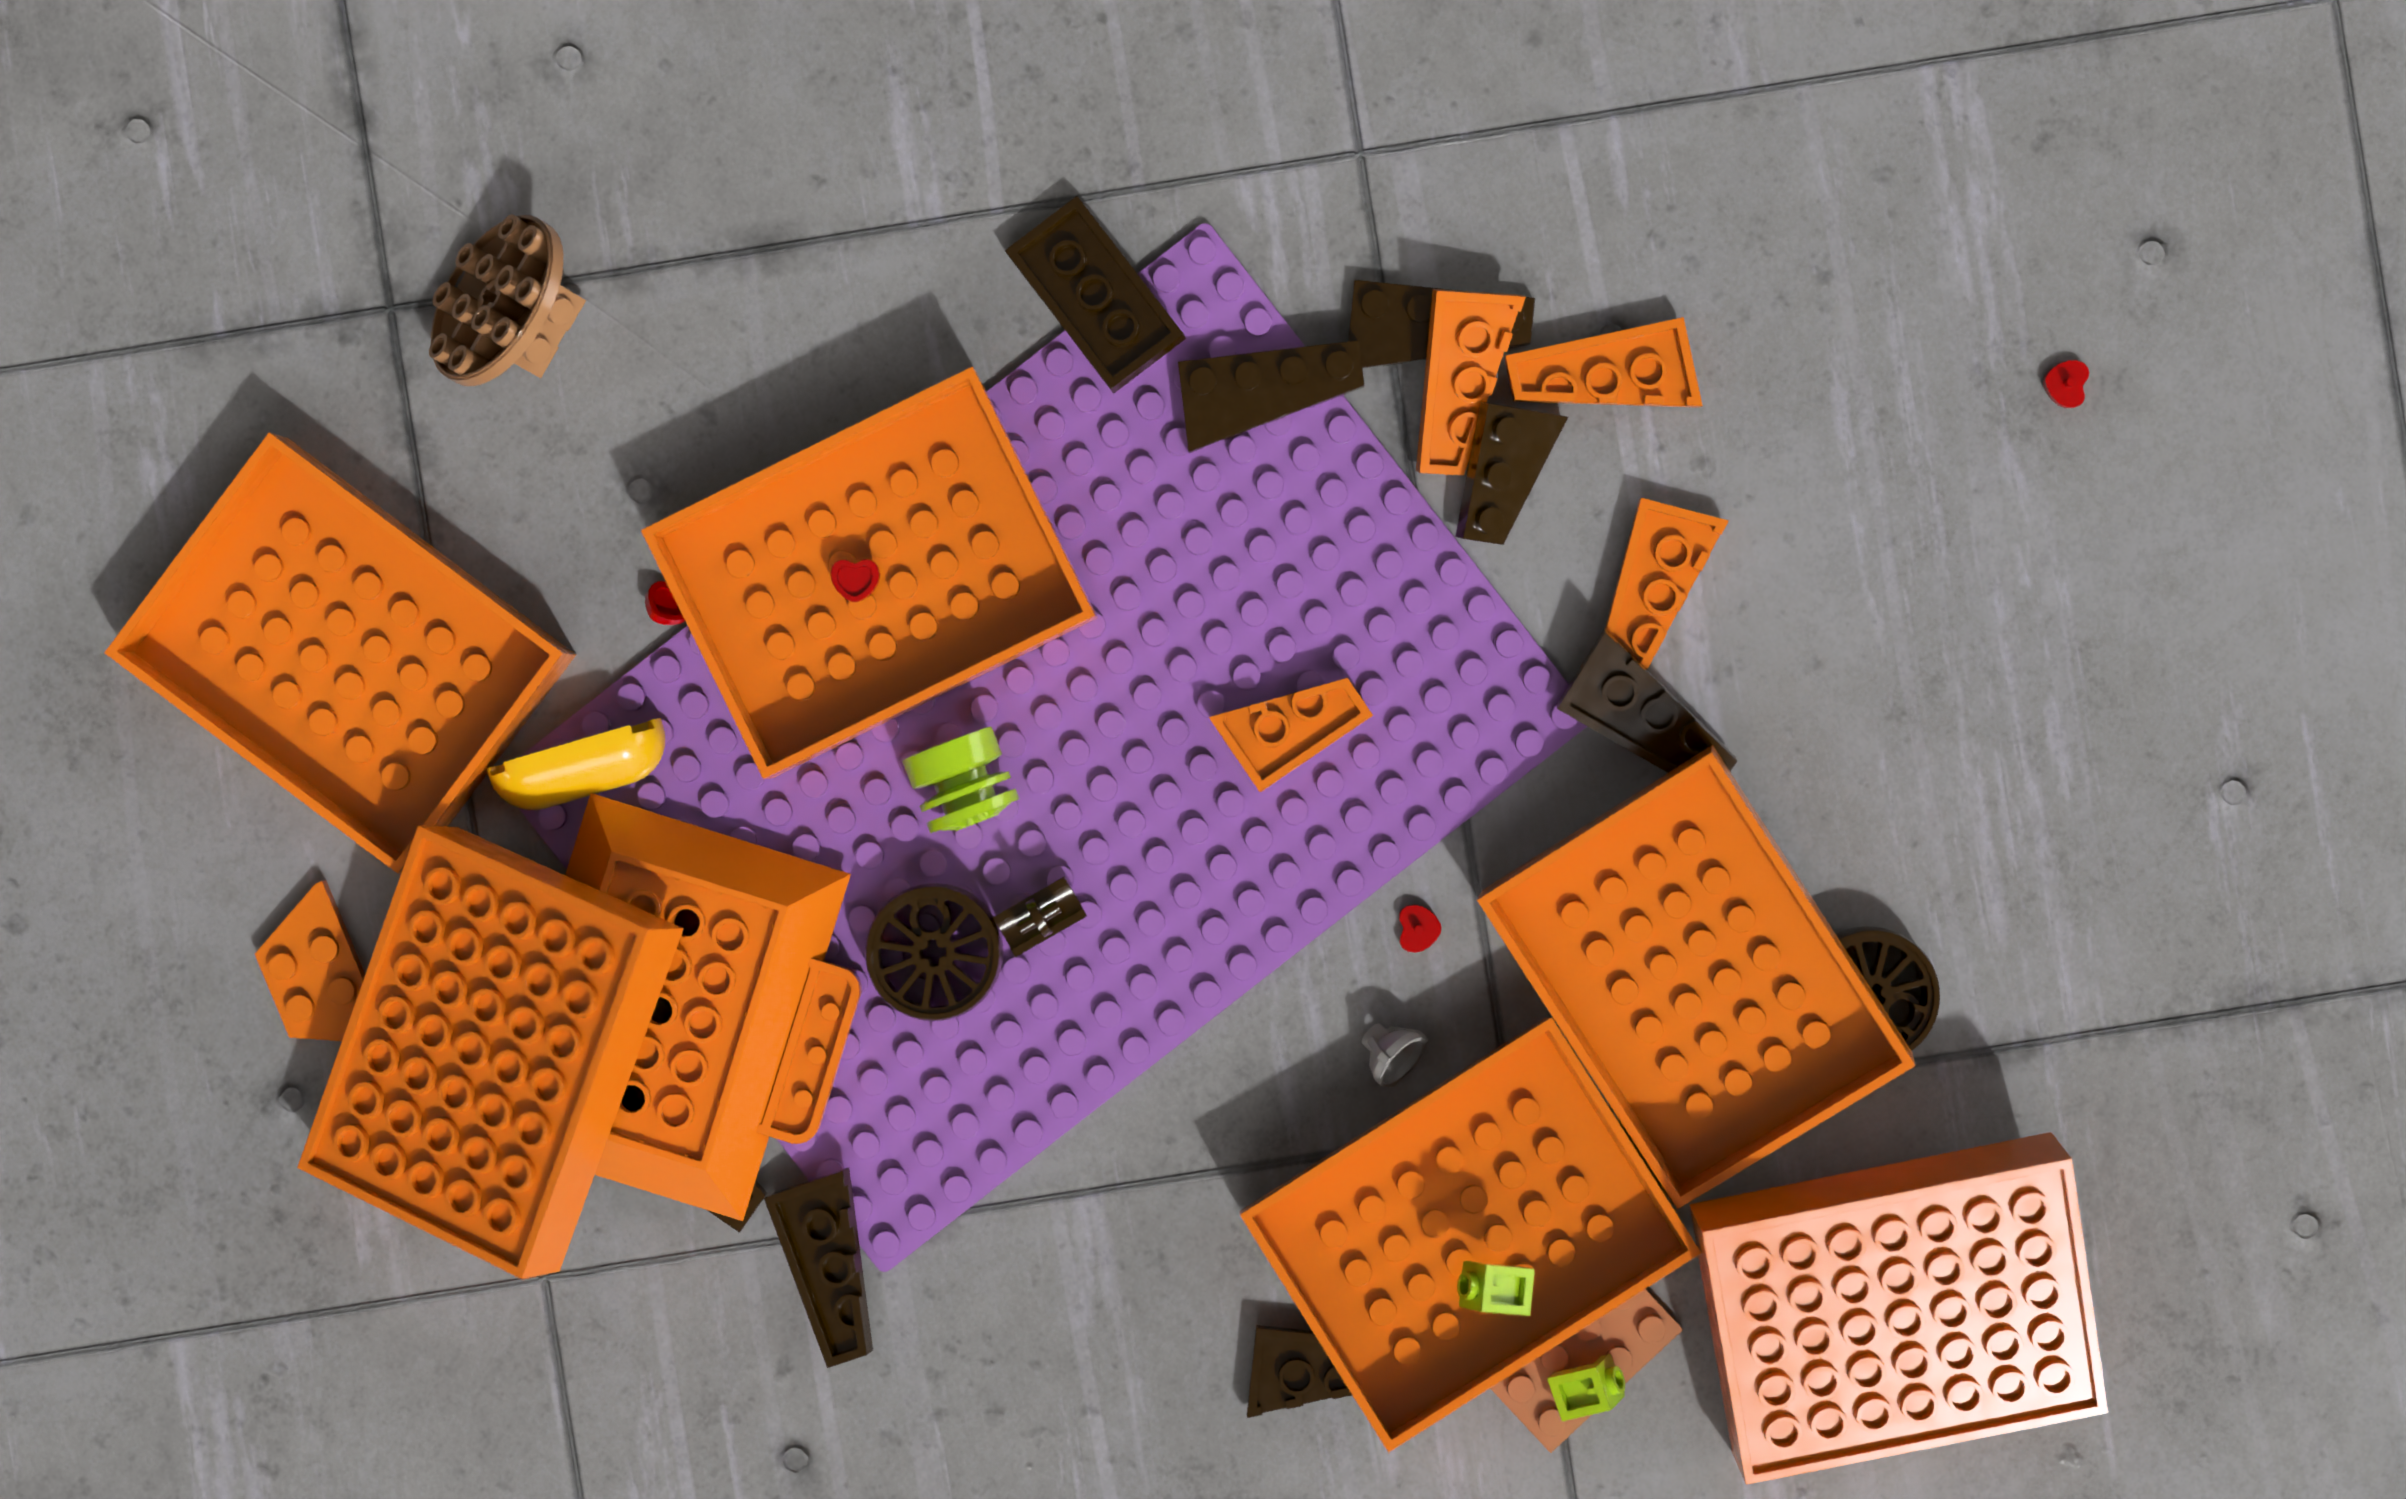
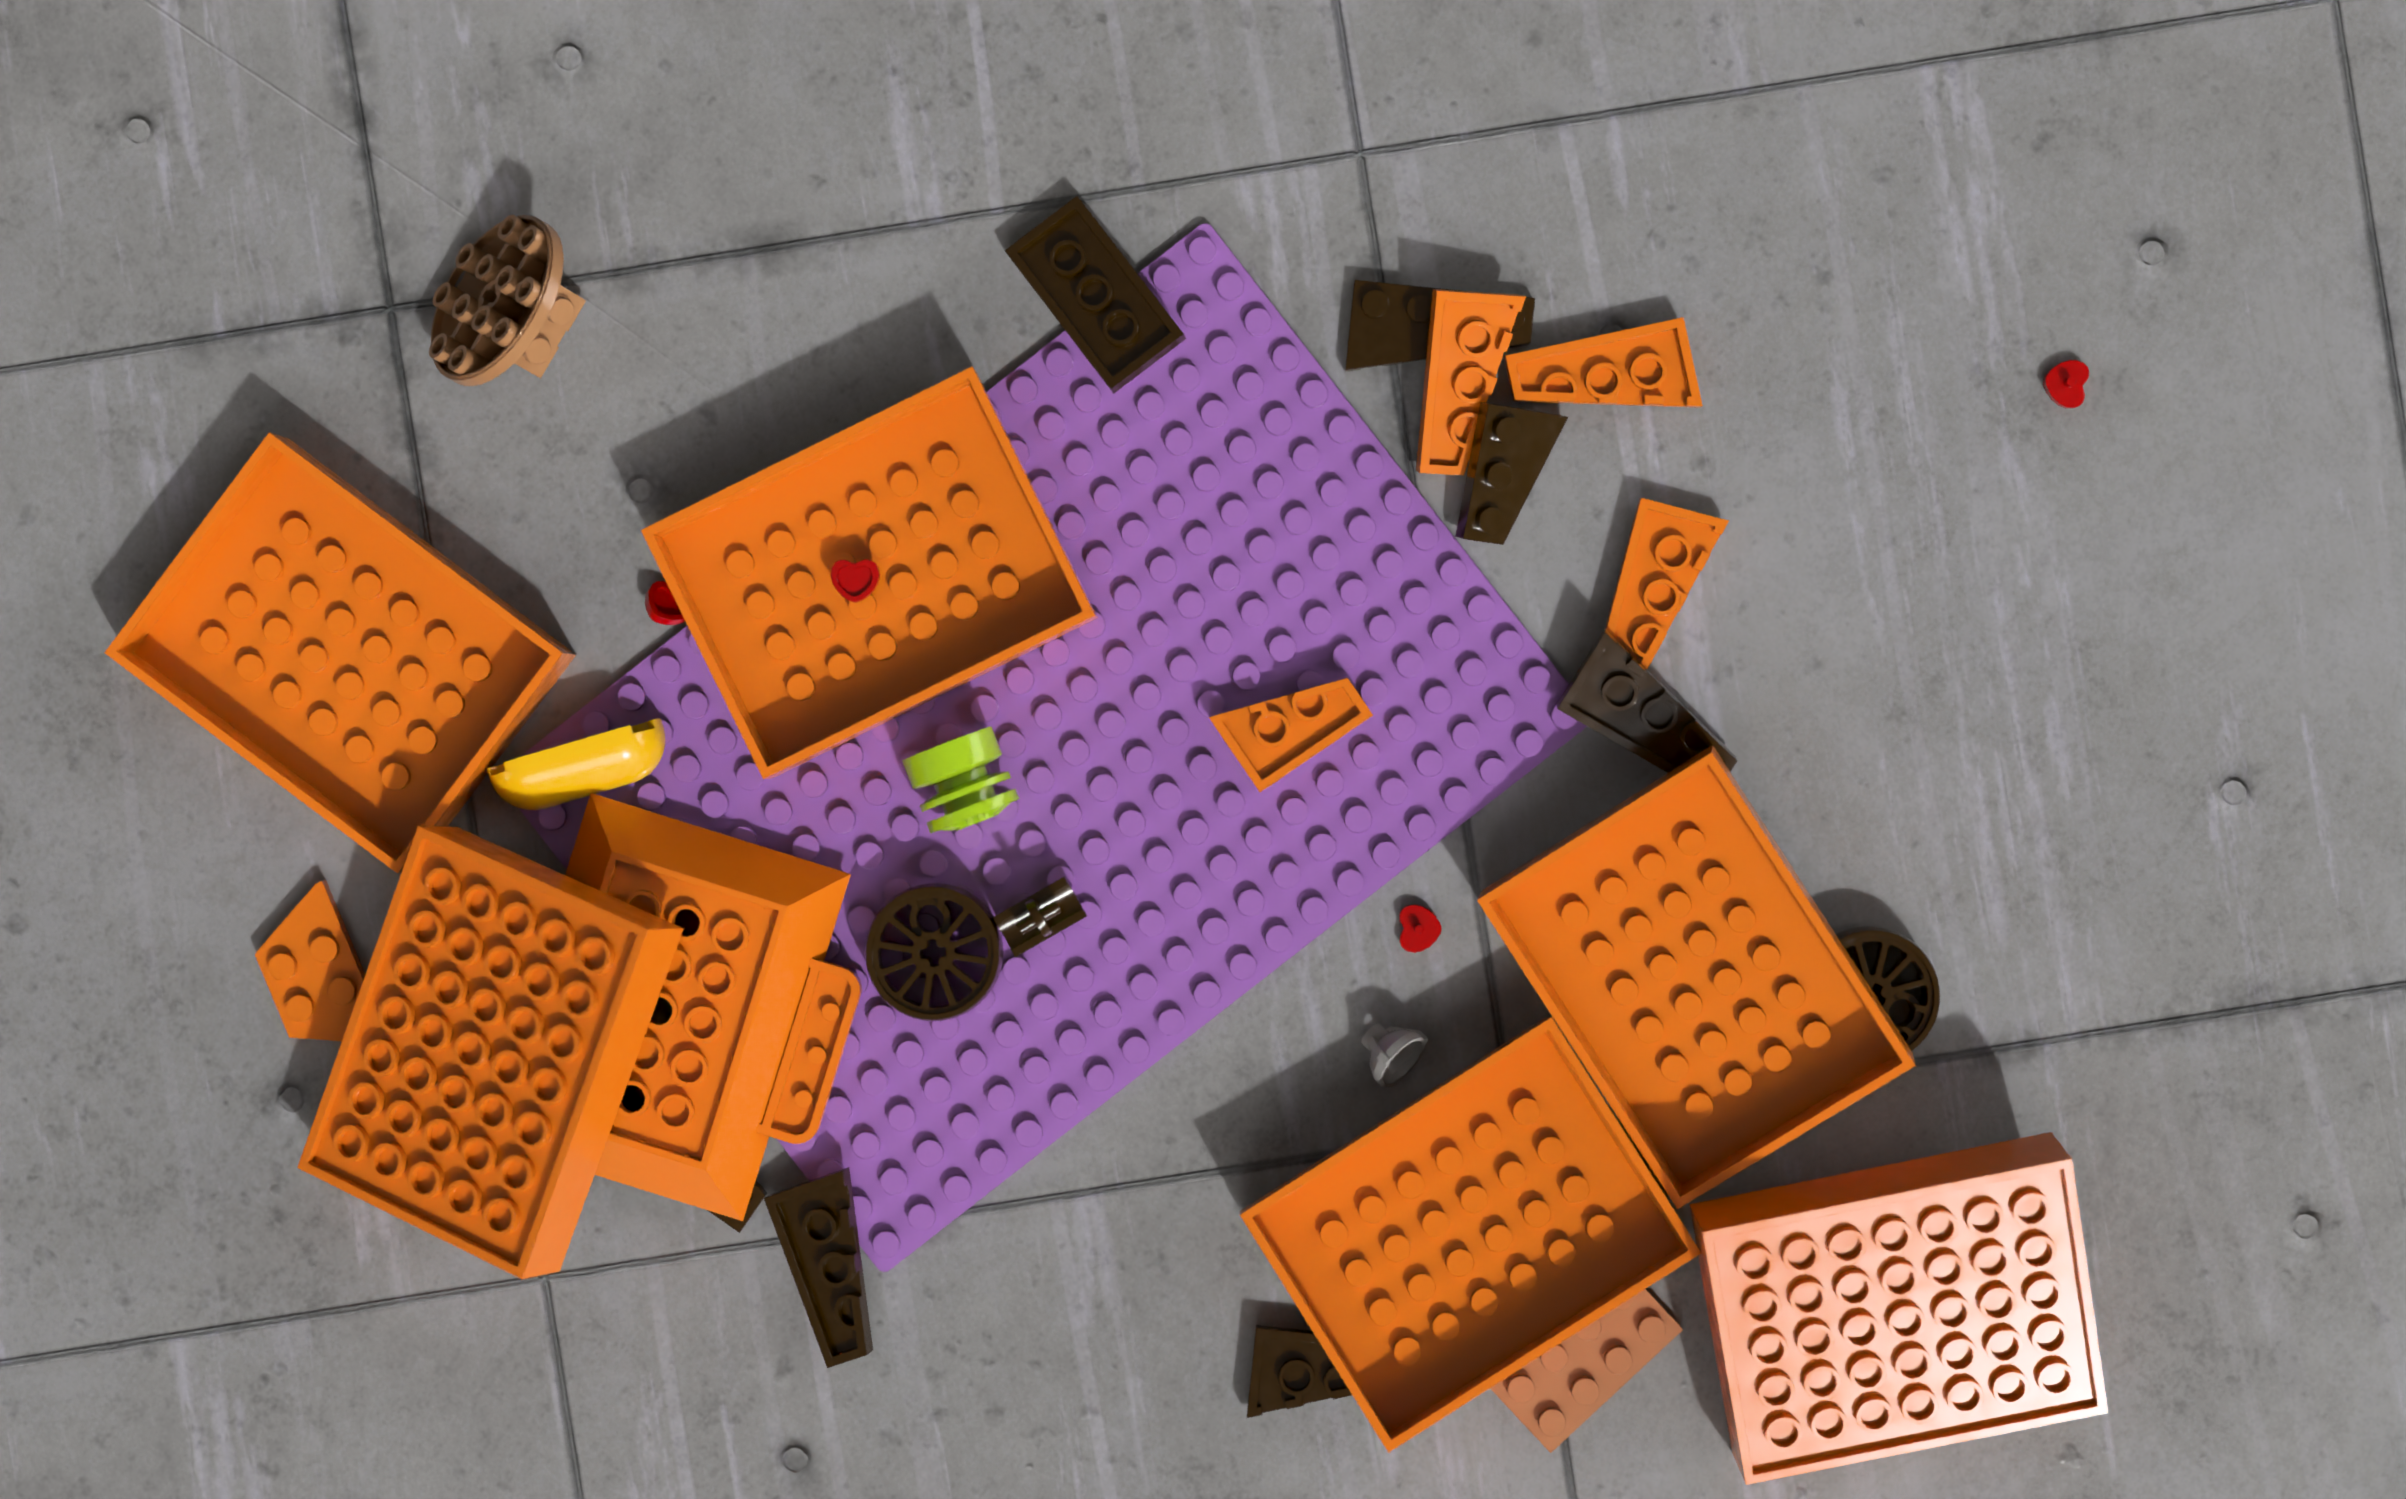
dark brown wing [1178,340,1365,454] -> none
lime bracket [1457,1261,1535,1316] -> none
lime bracket [1547,1354,1625,1421] -> none

